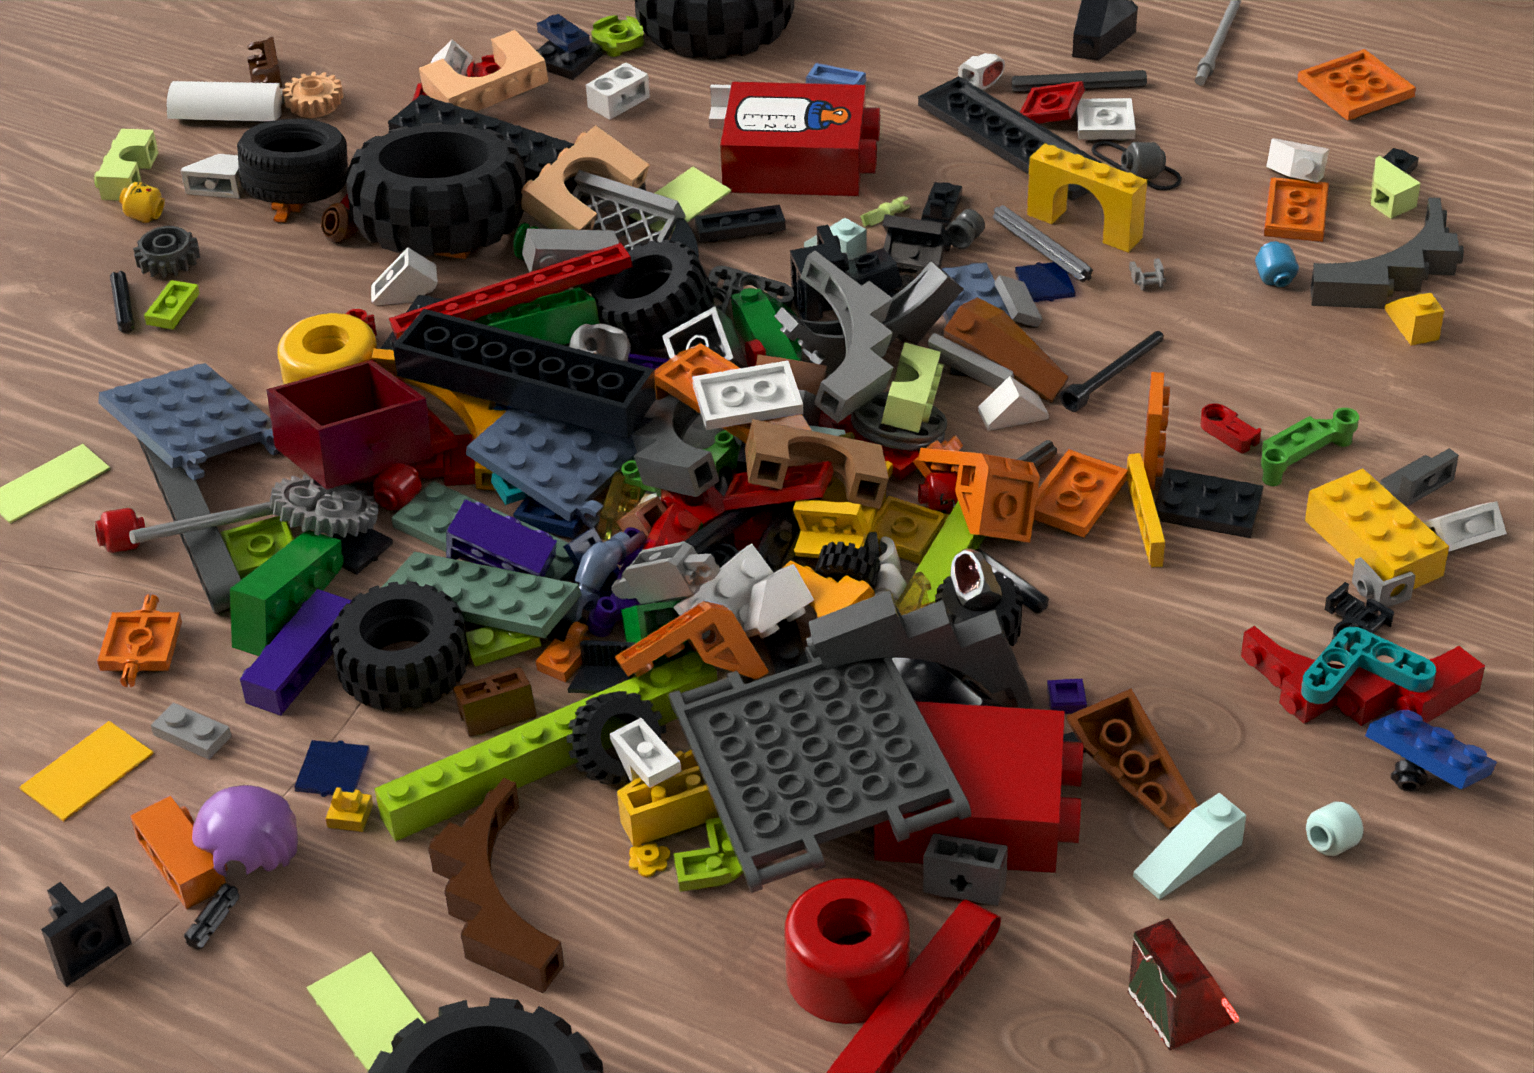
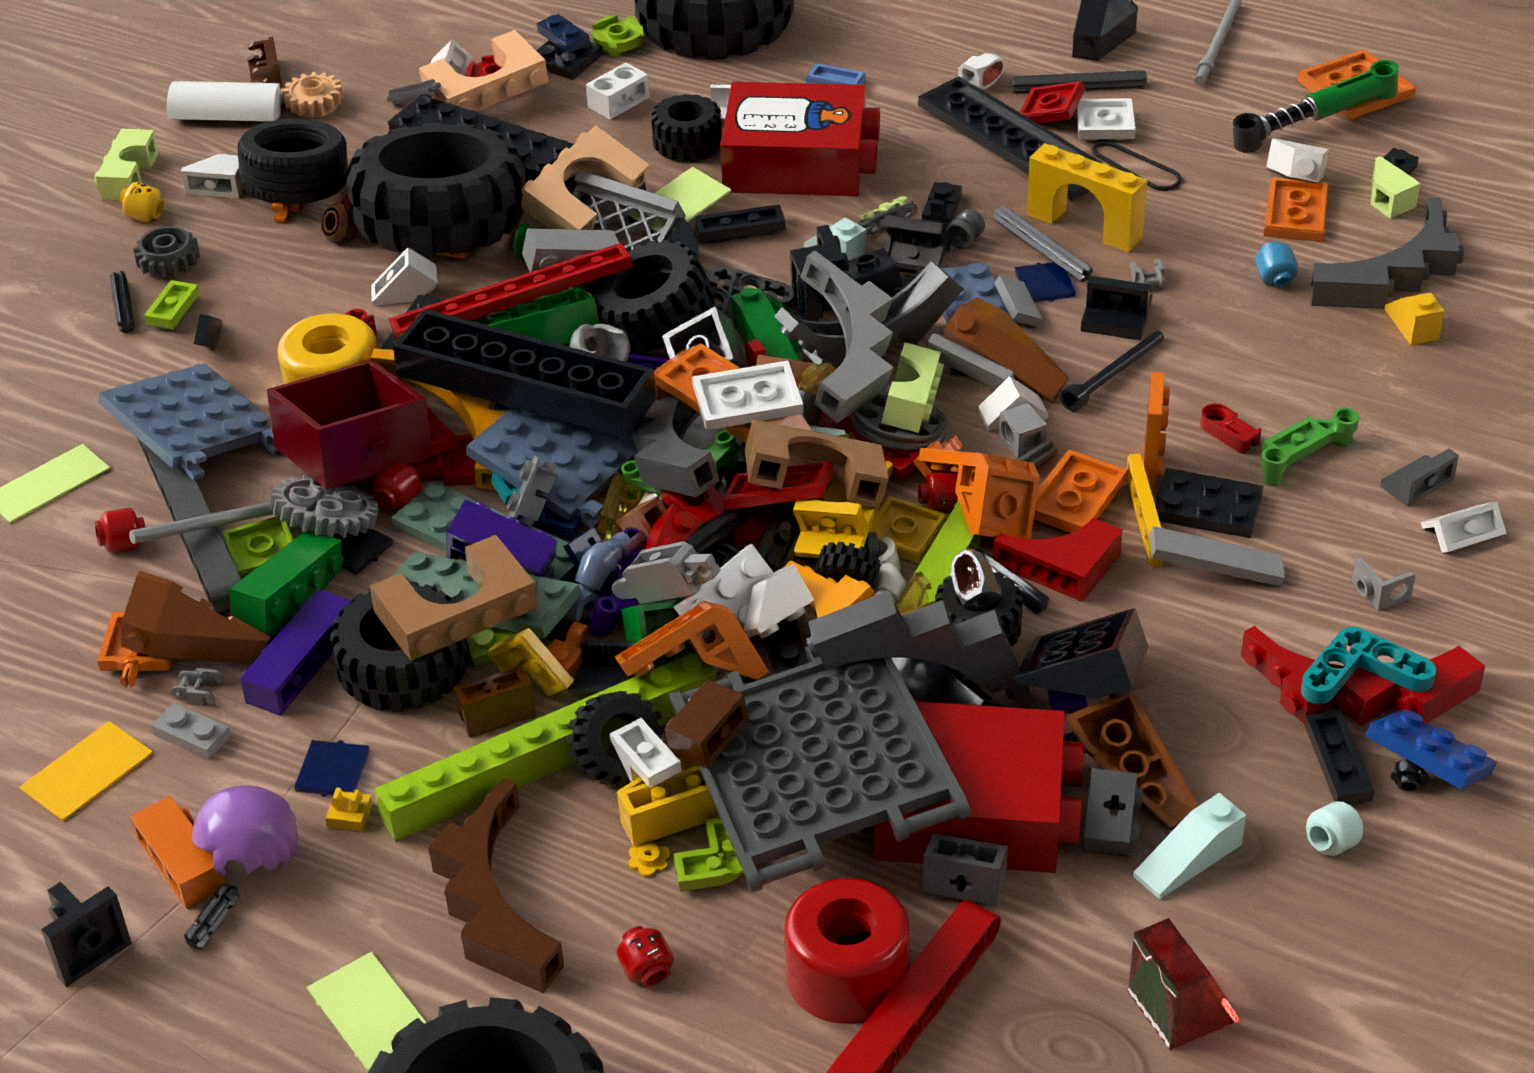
dark grey head [1121,142,1166,179] -> none
yellow brick [1305,468,1449,597] -> none
black piece [1324,582,1394,652] -> none
none -> dark orange wedge [121,571,270,664]
none -> light grey piece [171,668,224,706]
none -> black slope [194,314,223,349]
none -> medium nougat arch [370,535,537,661]
none -> dark grey axle [387,79,441,105]
none -> yellow tile [486,628,574,697]
none -> light grey hinge [507,455,558,526]
none -> red head [616,926,674,987]
none -> black tyre [651,94,722,161]
none -> reddish brown brick [664,680,749,769]
none -> clear yellow plate [797,362,836,395]
none -> dark grey wheel [858,201,917,235]
none -> red arch [993,518,1123,602]
none -> light grey brick [999,403,1047,458]
none -> black slope [1014,608,1149,699]
none -> black bracket [1081,276,1153,340]
none -> dark grey brick [1083,768,1144,857]
none -> light grey tile [1149,526,1285,586]
none -> piece [1233,60,1399,153]
none -> black plate [1304,711,1374,804]

